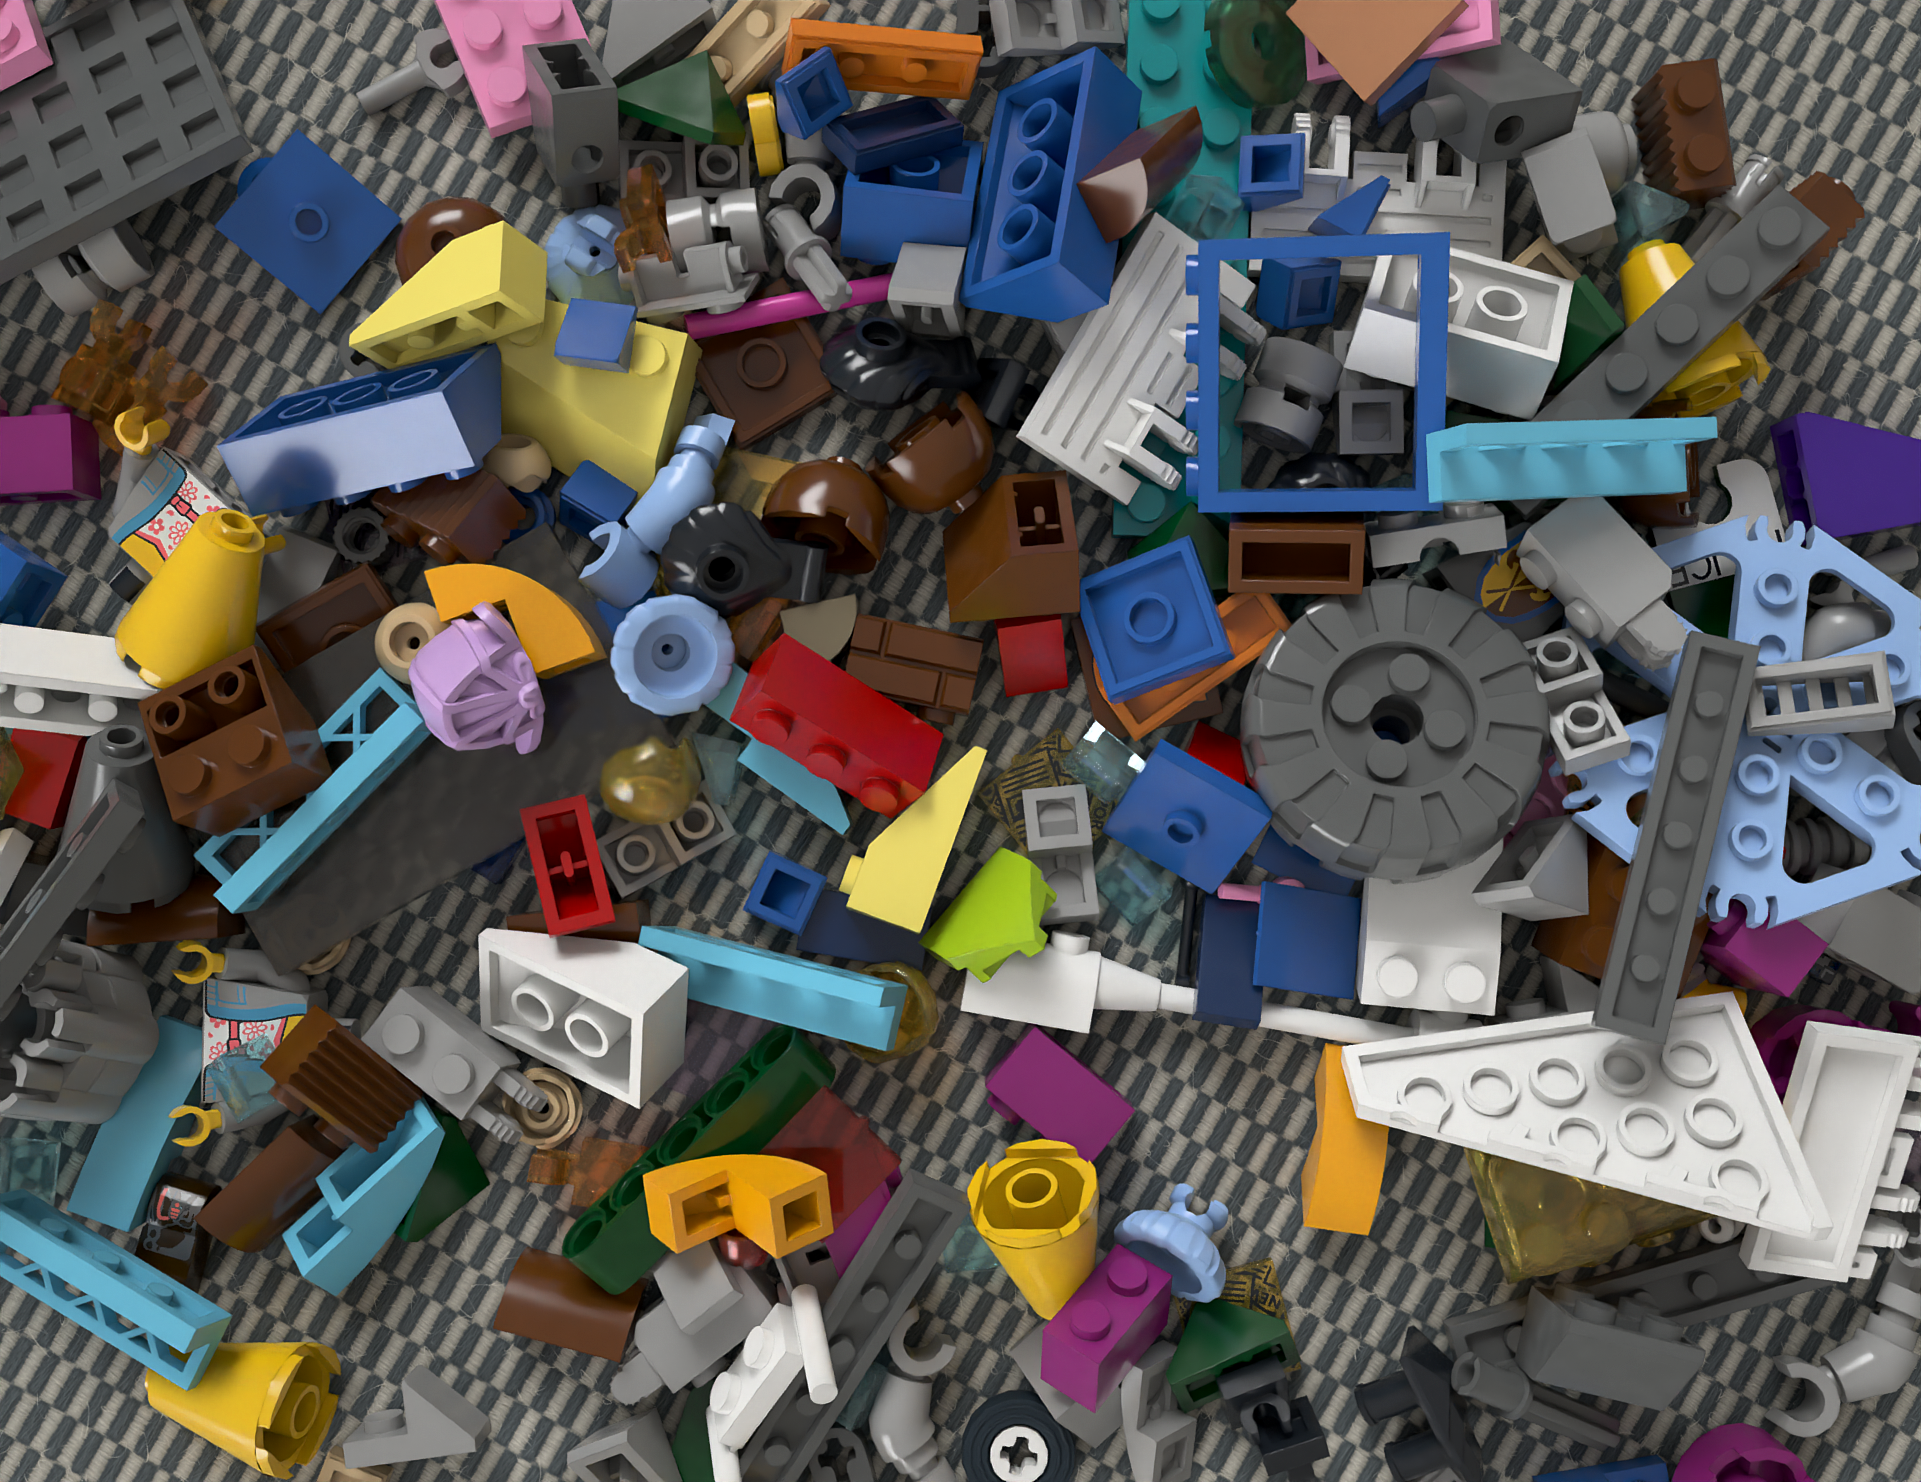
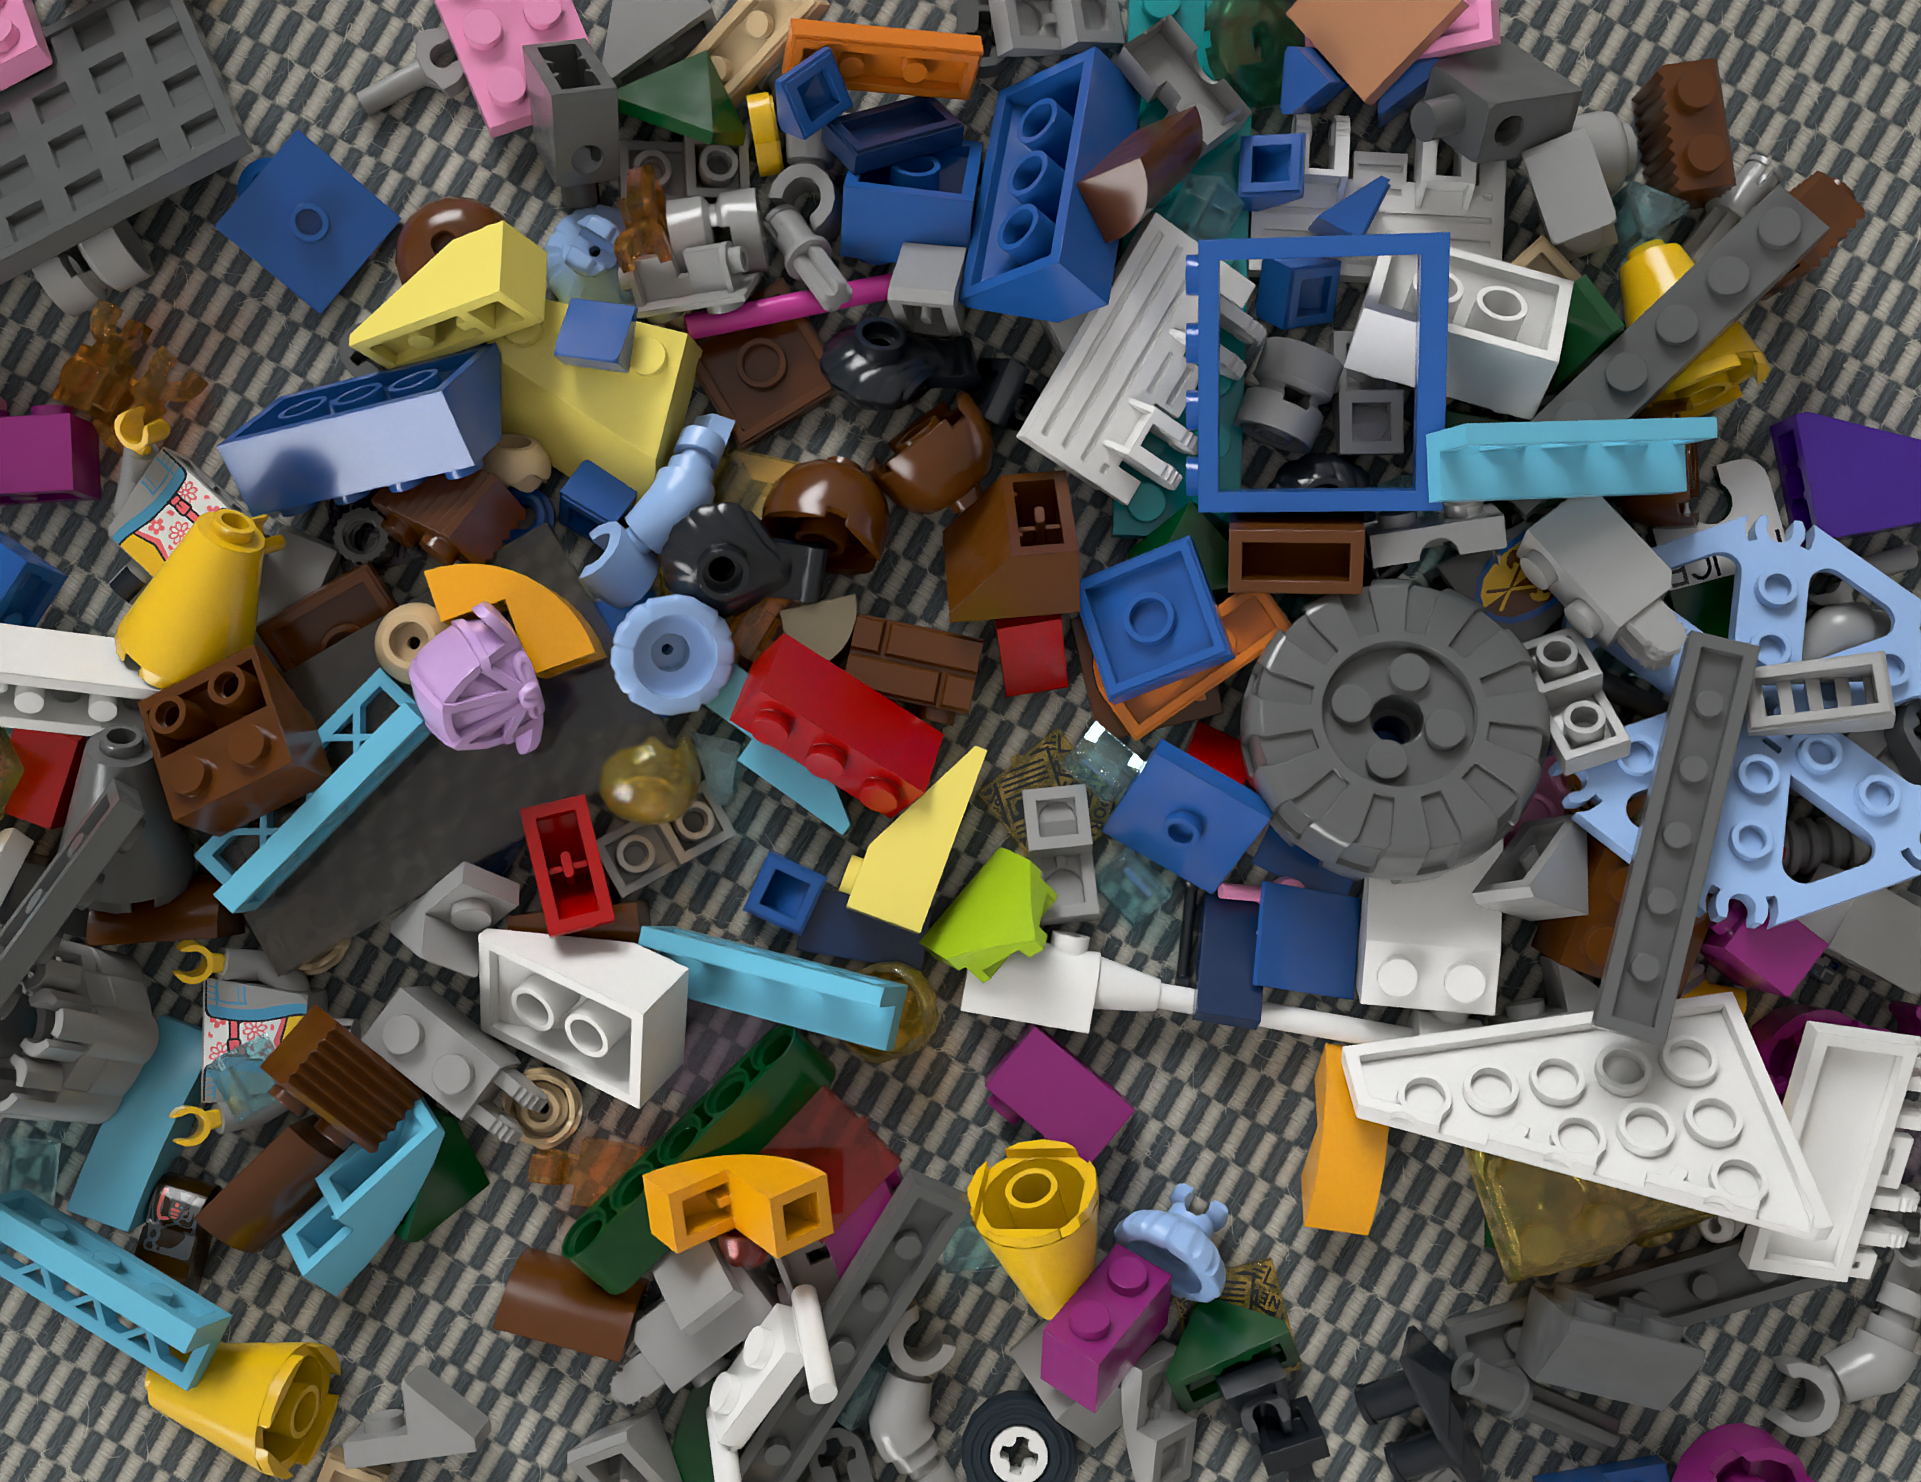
none -> light grey slope [390,861,520,978]
none -> light grey piece [1114,14,1252,159]
none -> blue slope [1280,46,1349,114]

